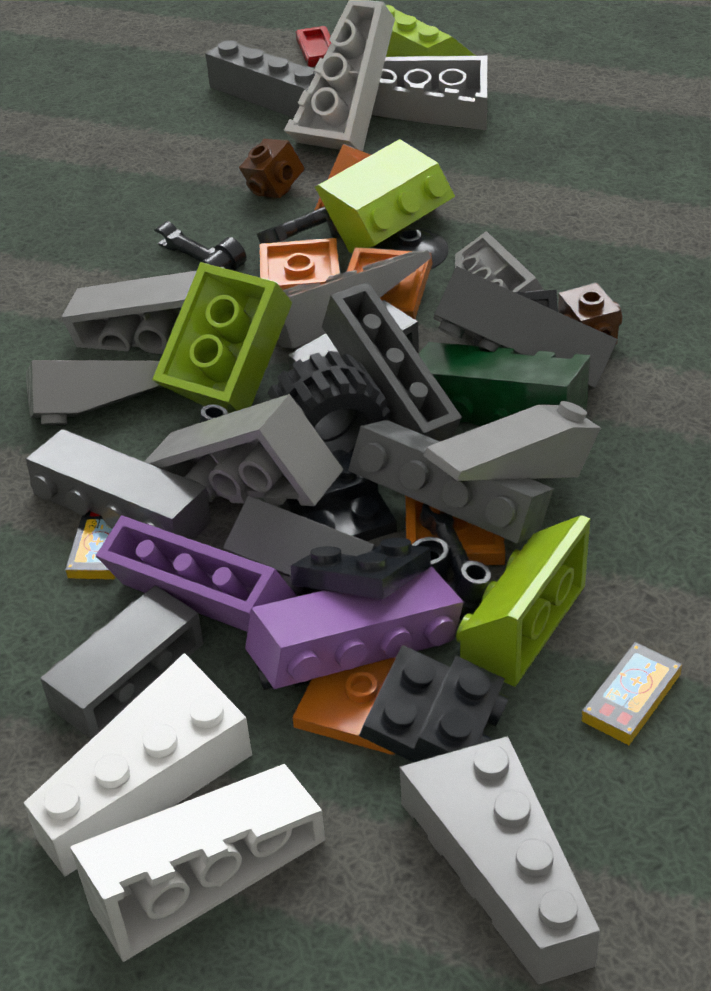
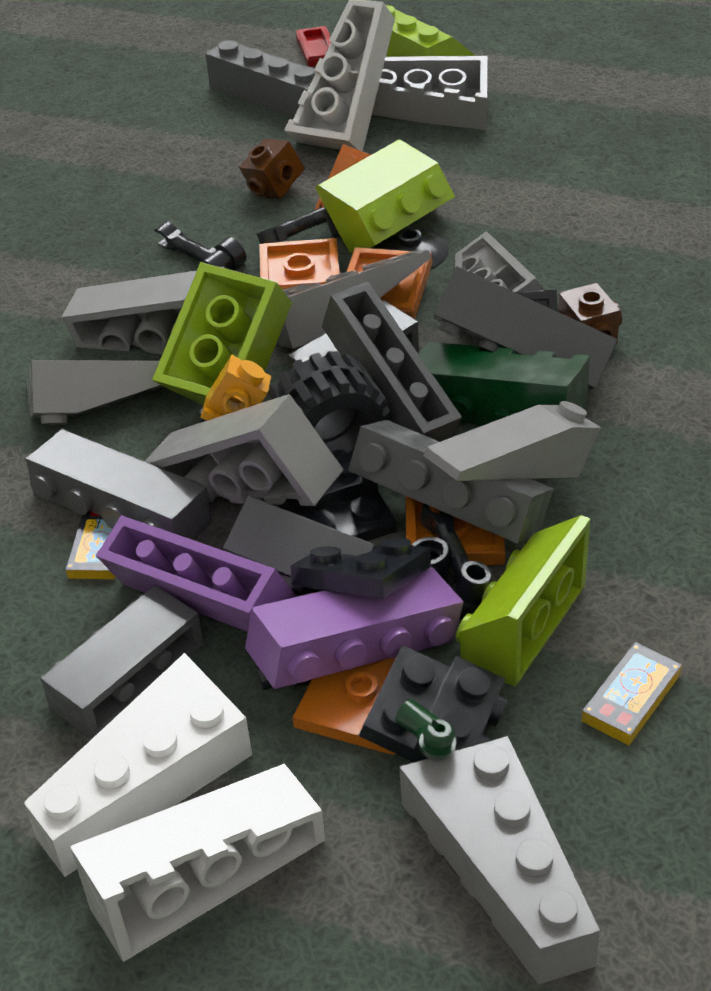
none -> light orange brick [200,355,271,421]
none -> dark green arm [395,699,456,760]

